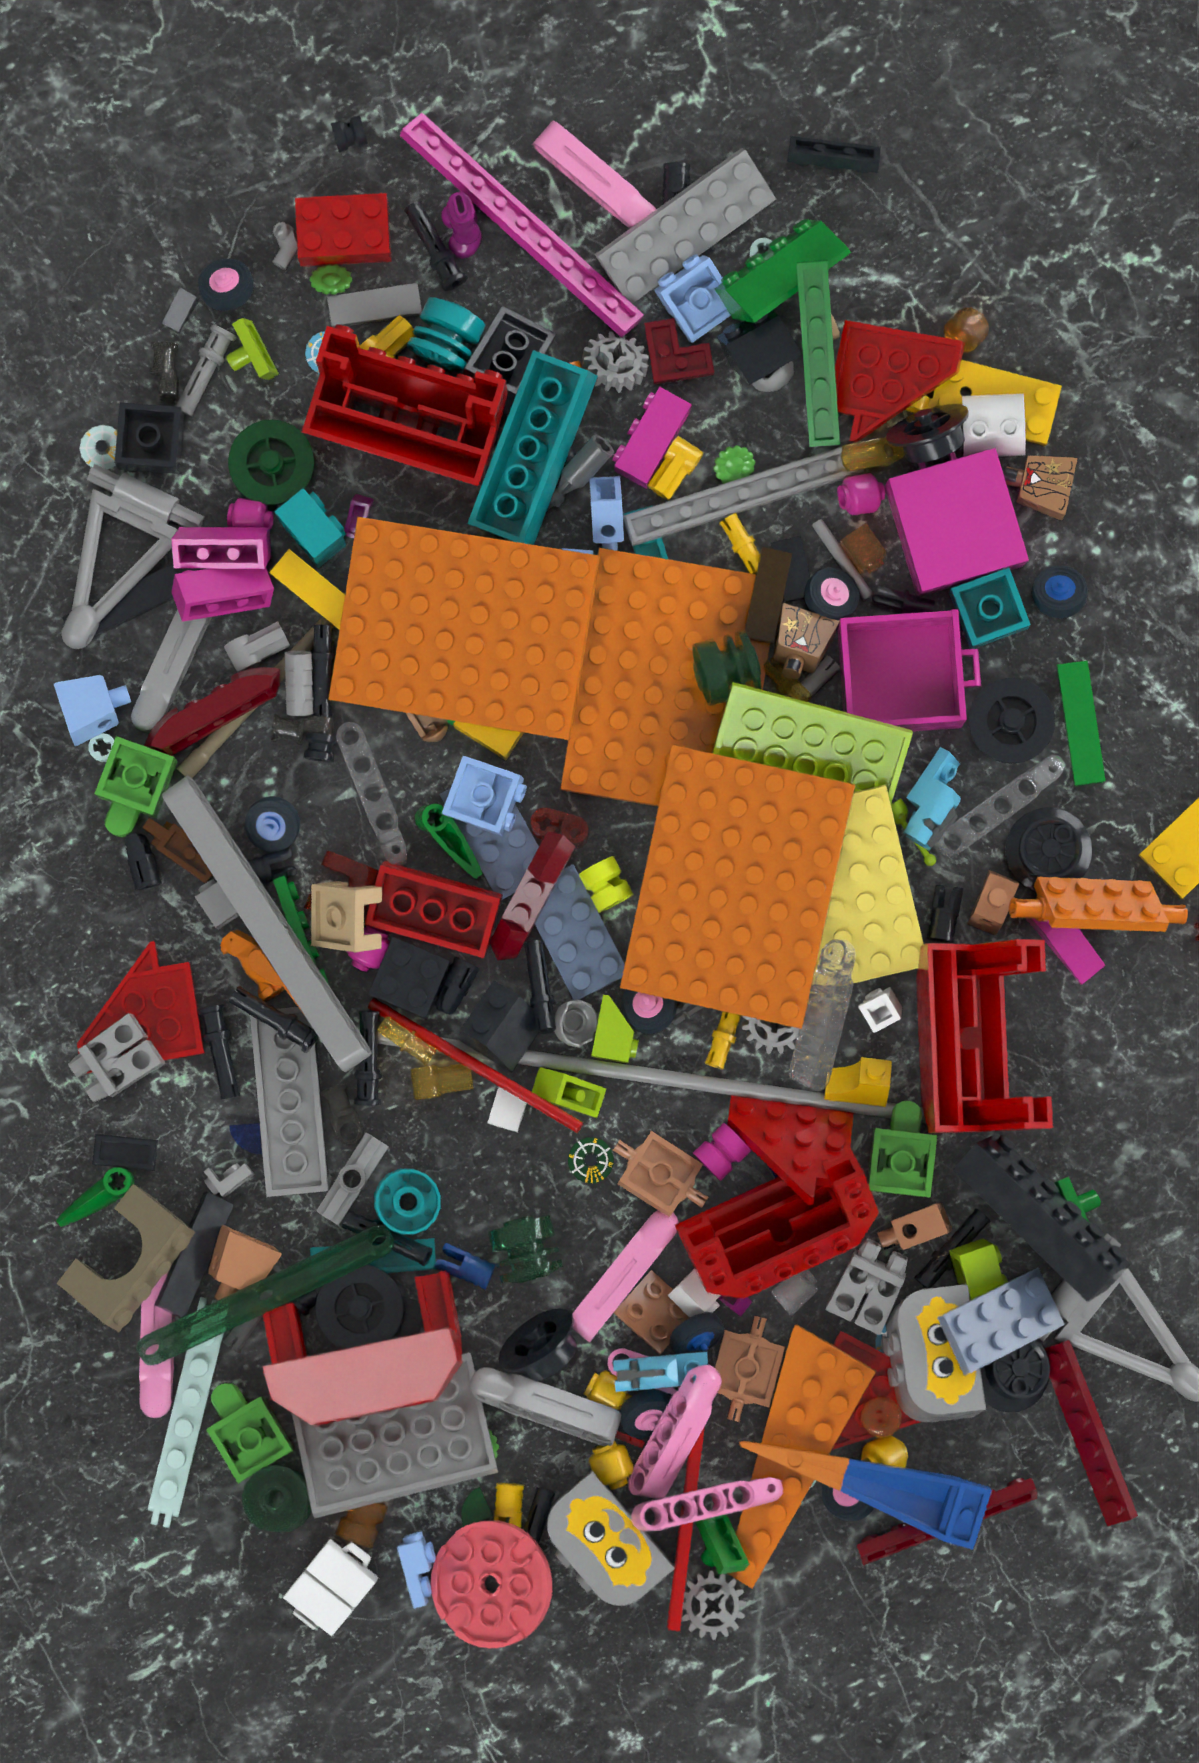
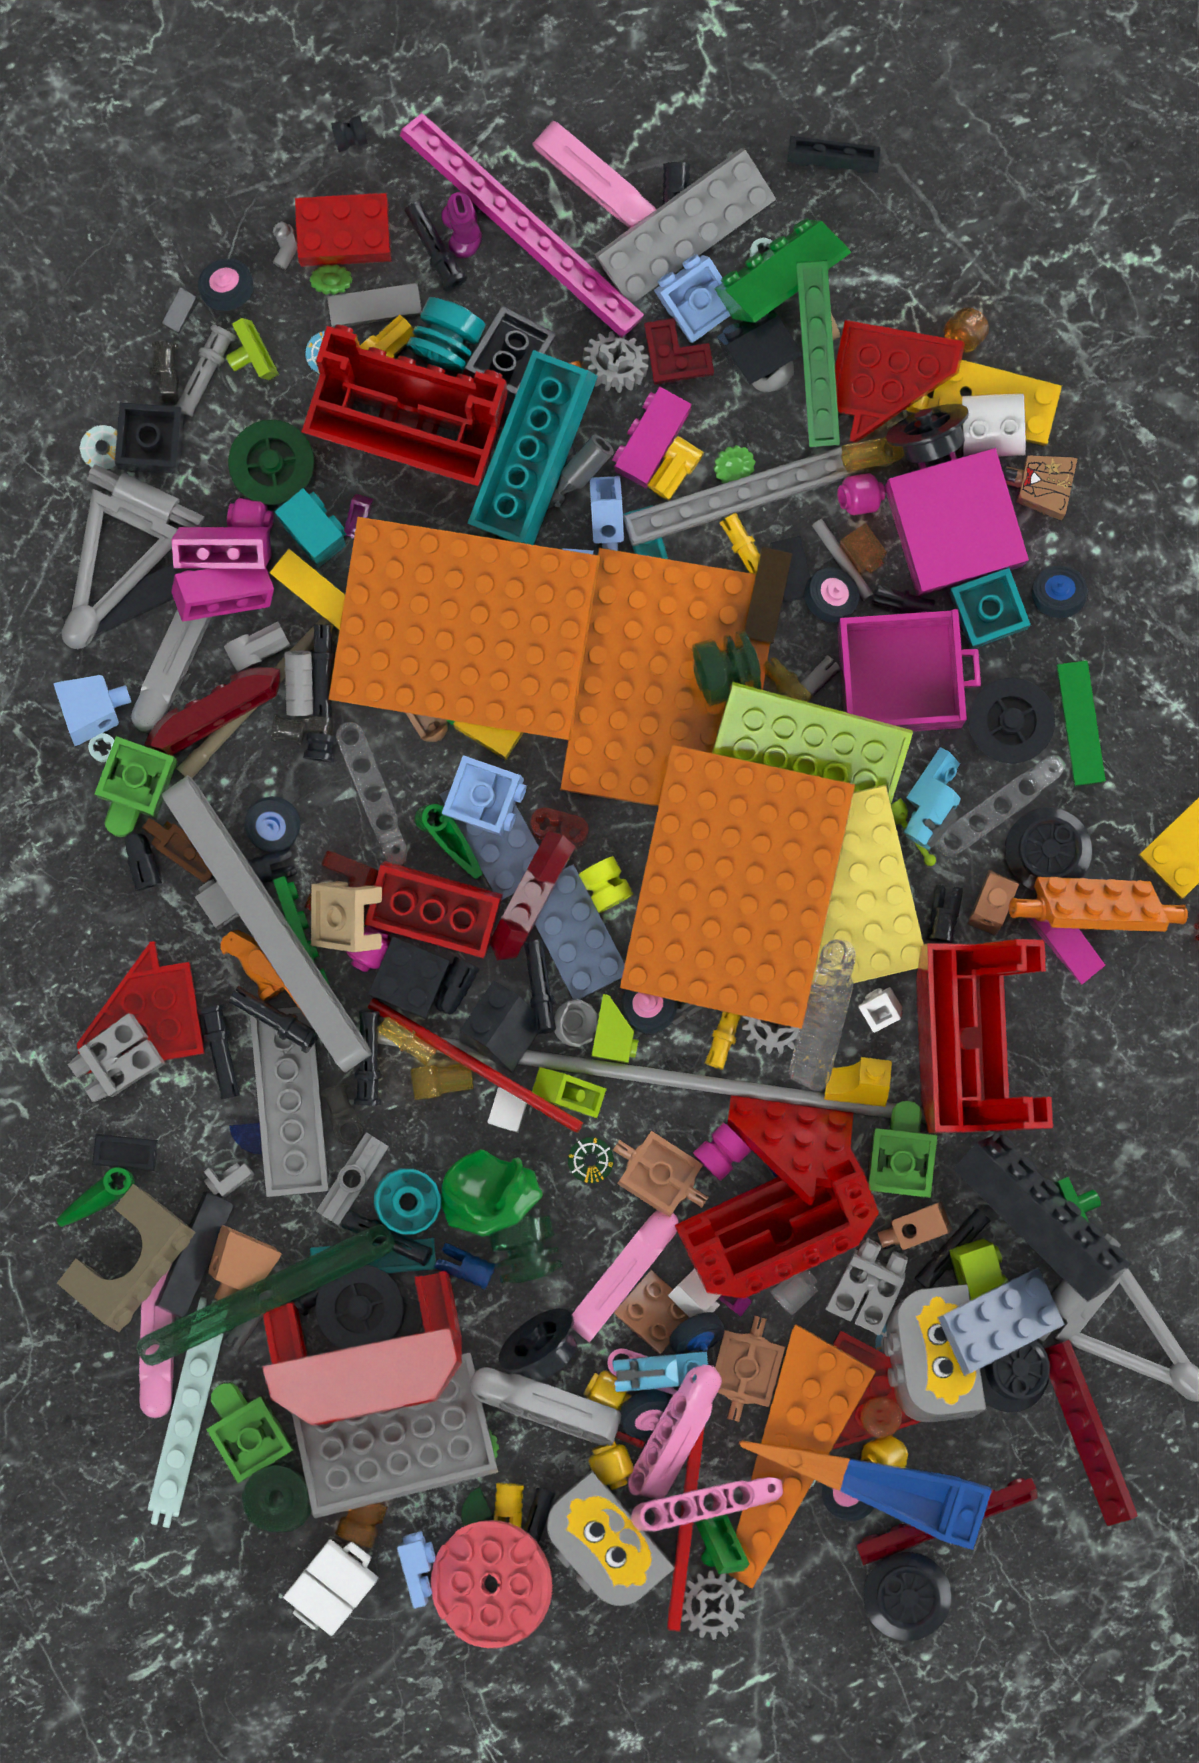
medium nougat torso [773,603,839,679] -> none
none -> green piece [441,1149,543,1236]
none -> black wheel [863,1552,951,1641]

